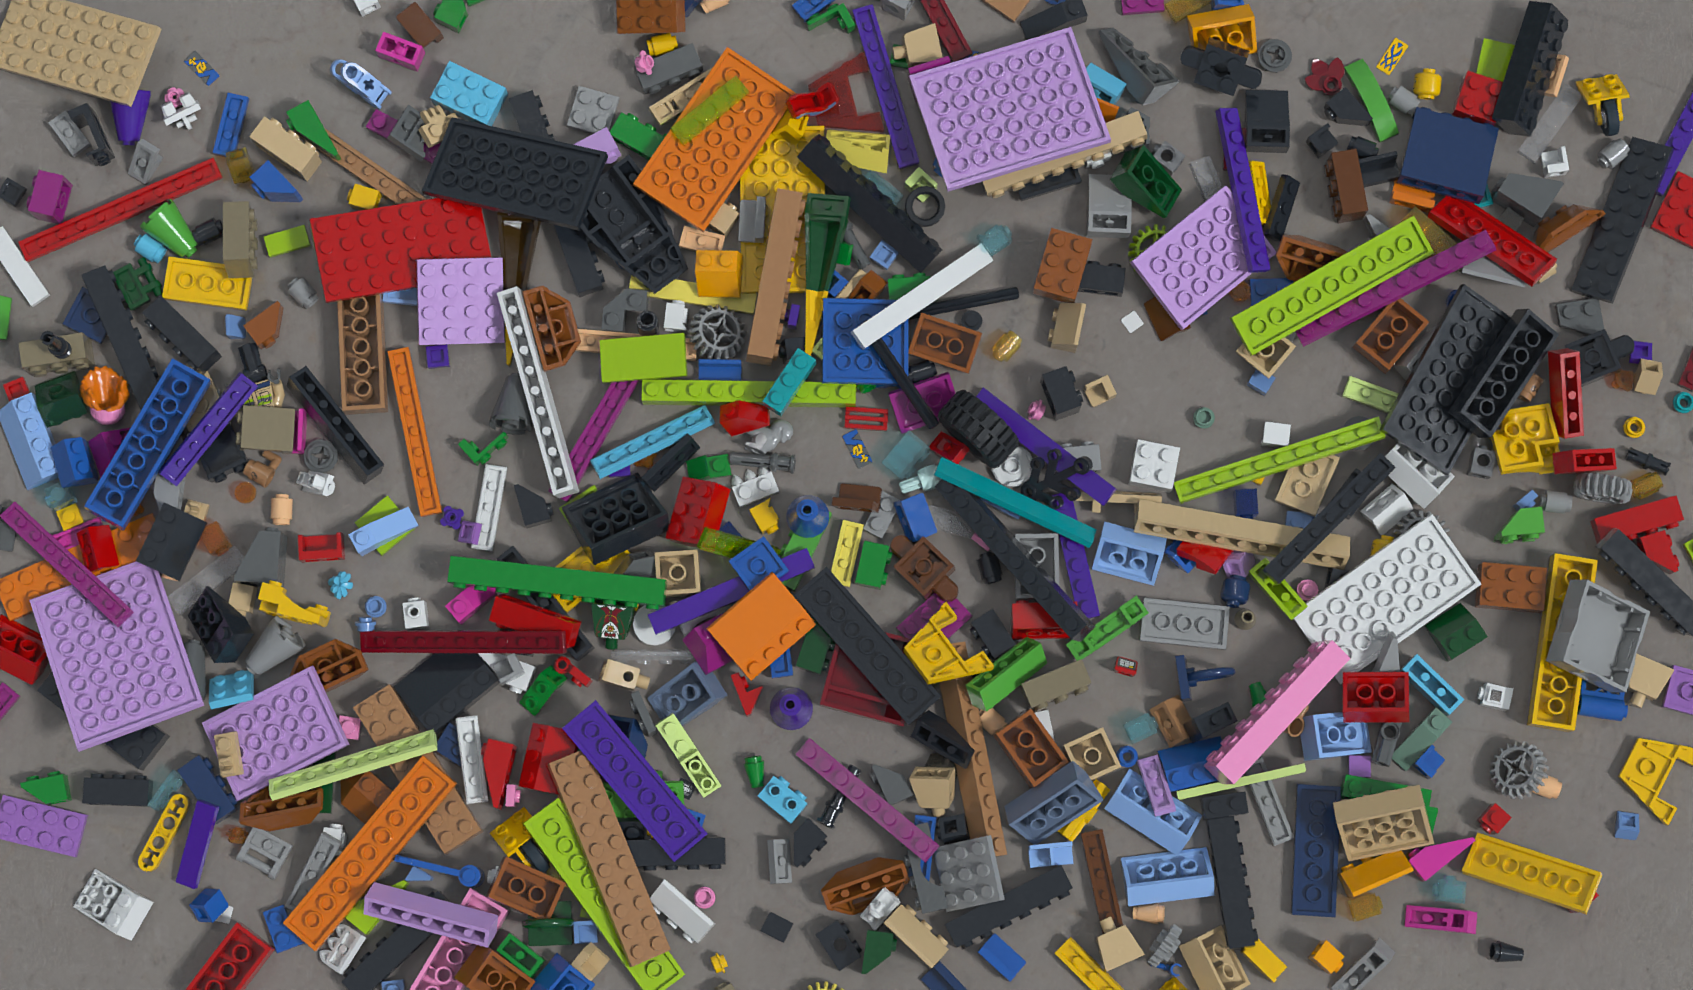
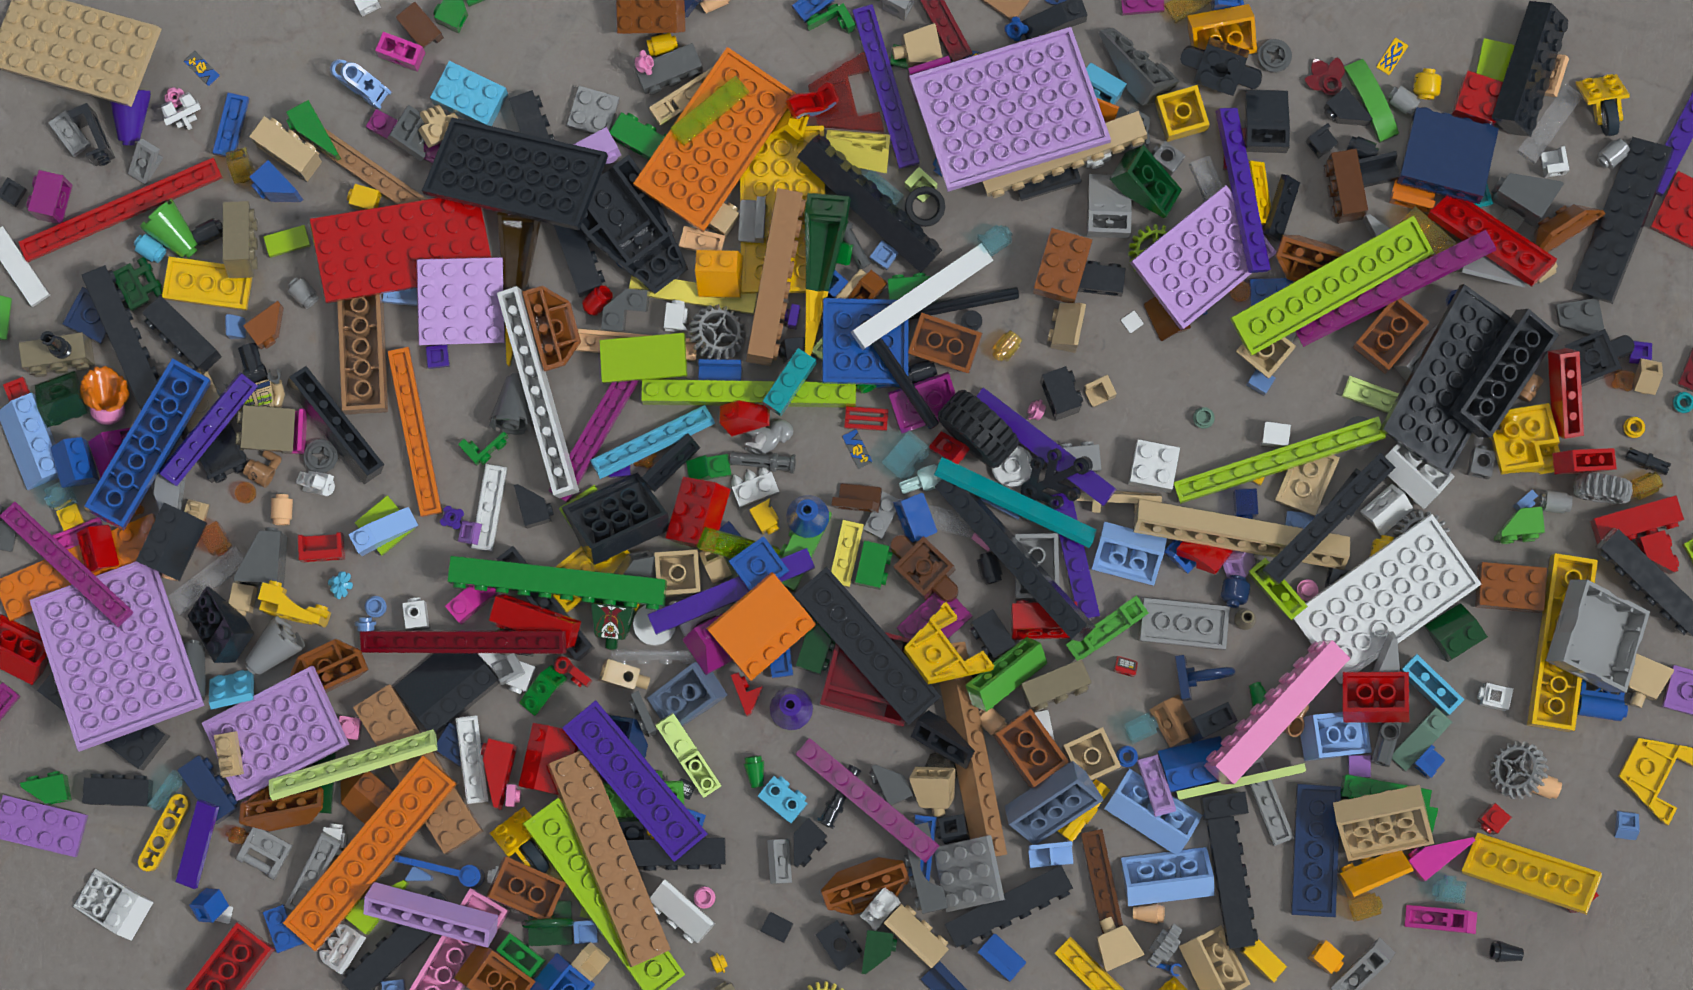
black brick [637,311,659,336] -> none
none -> red brick [582,285,613,316]
none -> tan brick [699,544,732,583]
none -> blue plate [1004,16,1029,41]
none -> yellow brick [1155,85,1210,142]

